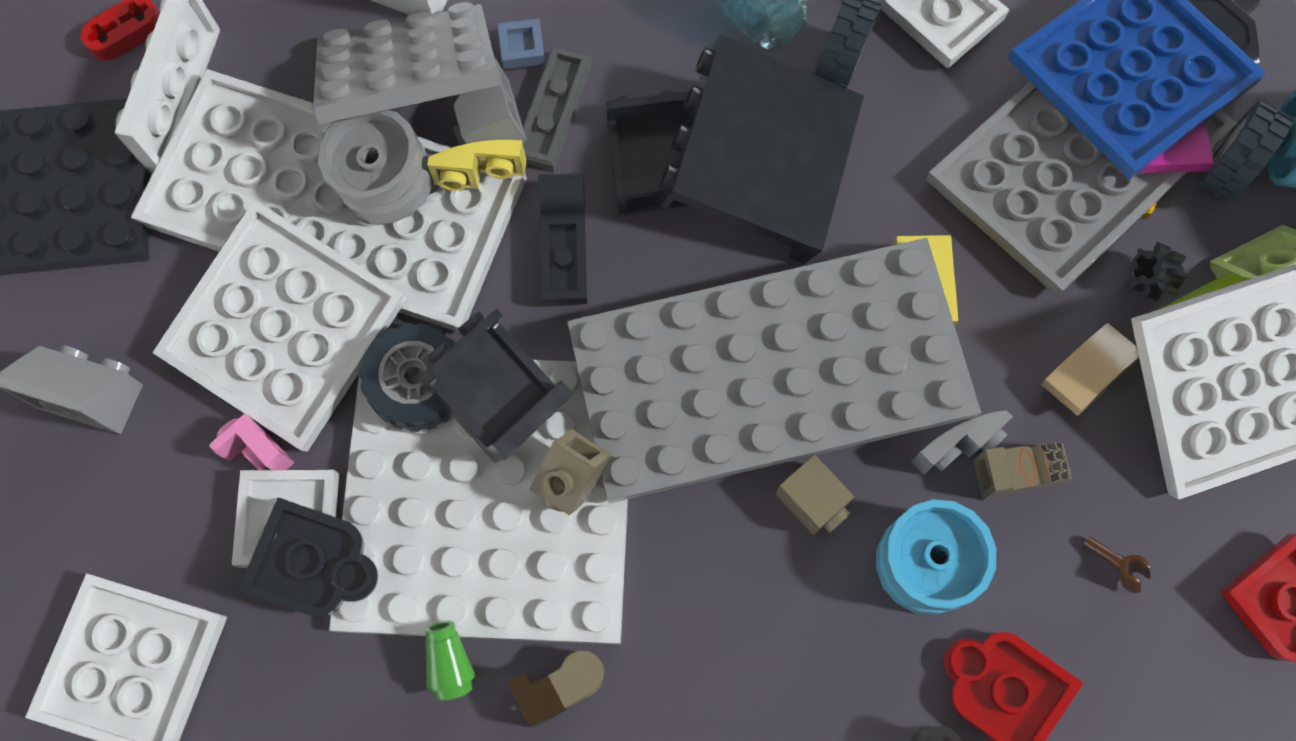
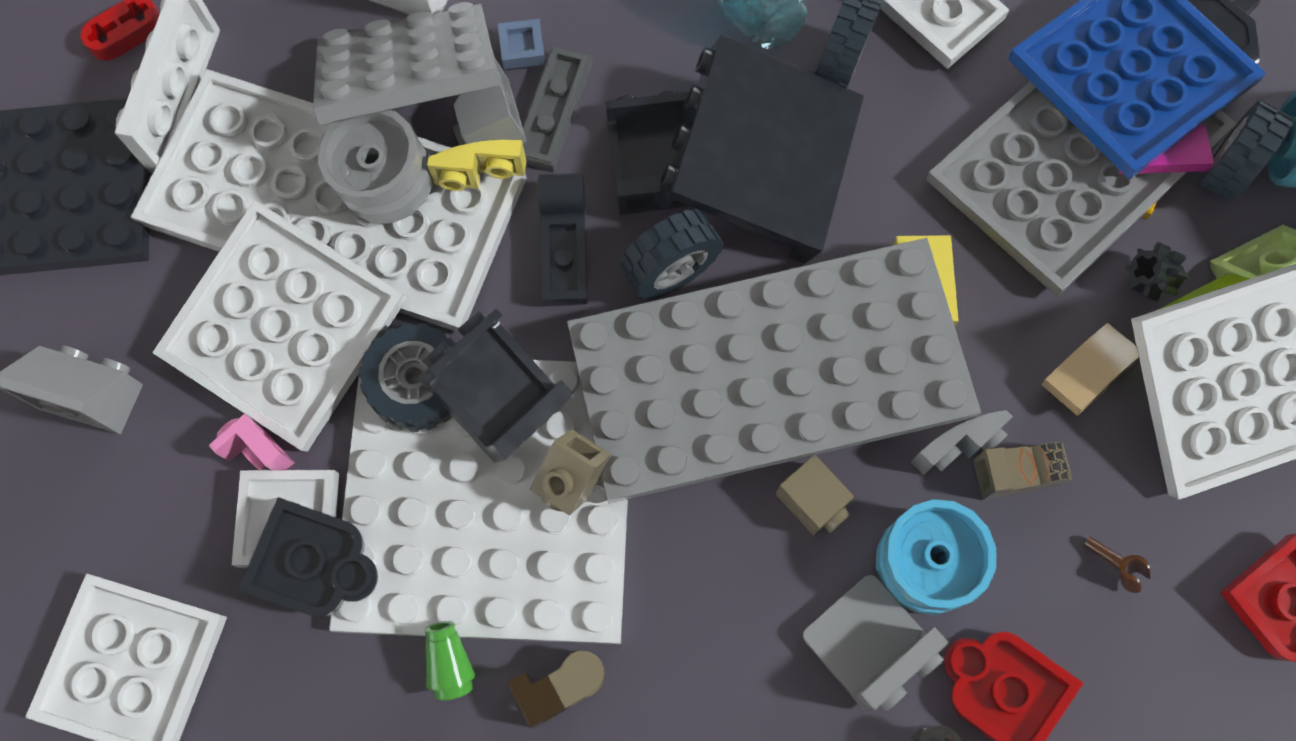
none -> black wheel [619,209,724,300]
none -> light grey bracket [803,575,949,712]

